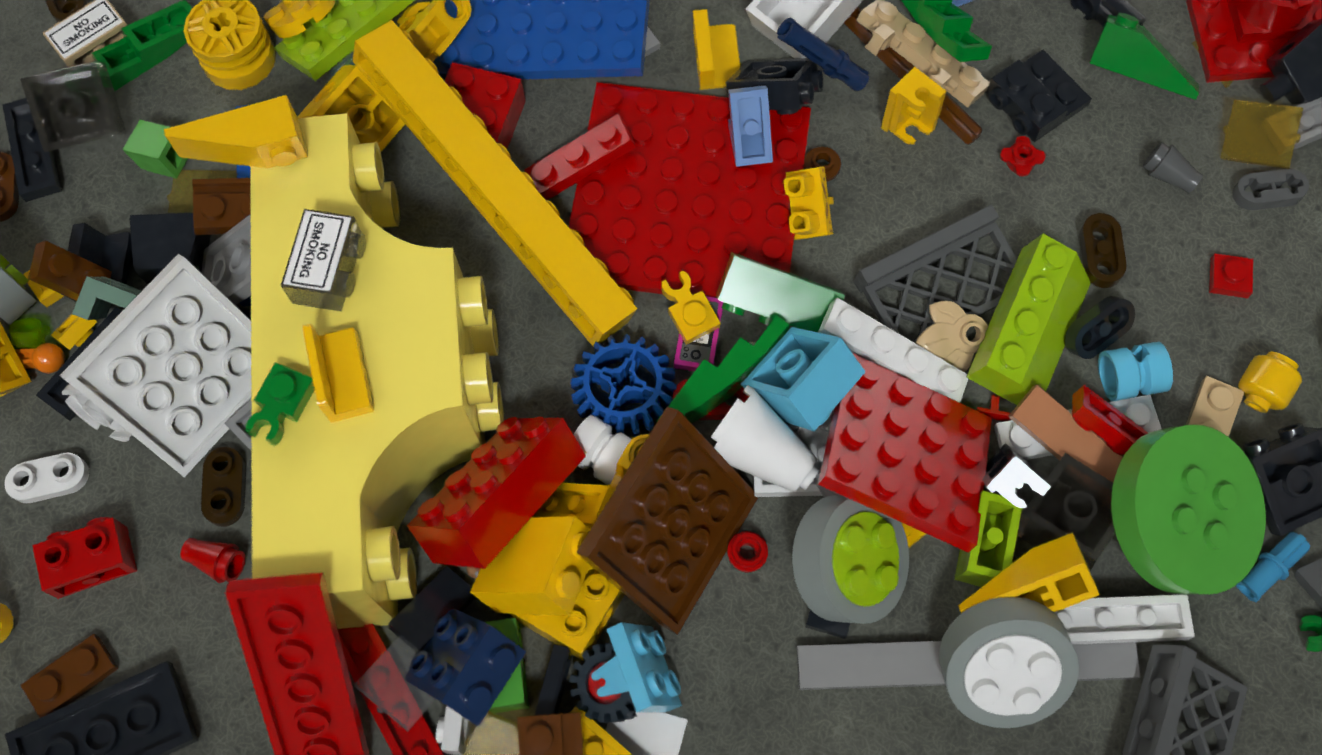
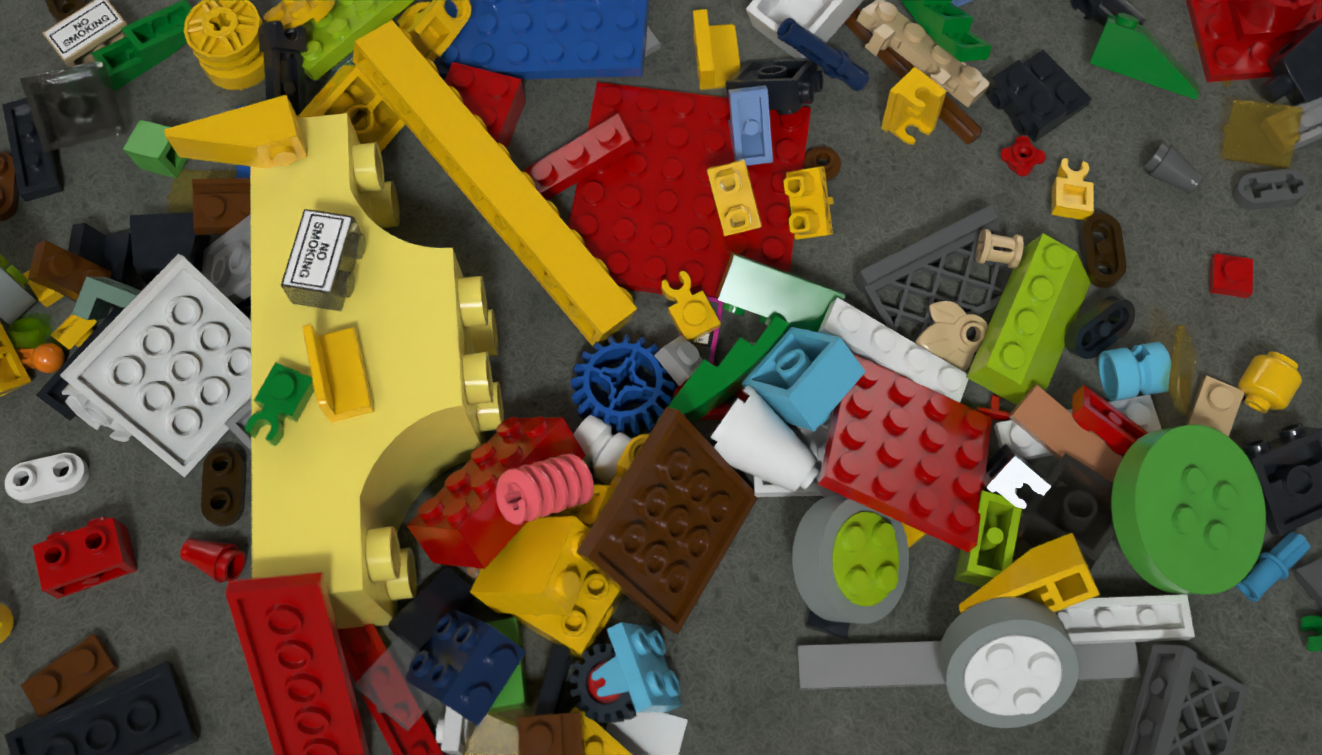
red plate [727,531,768,573] -> none
none -> black plate [258,21,307,116]
none -> coral piece [496,454,594,525]
none -> light grey plate [654,335,703,386]
none -> yellow hips [707,159,762,236]
none -> tan bush [975,229,1024,269]
none -> yellow plate [1051,158,1094,221]
none -> clear yellow piece [1168,325,1197,416]

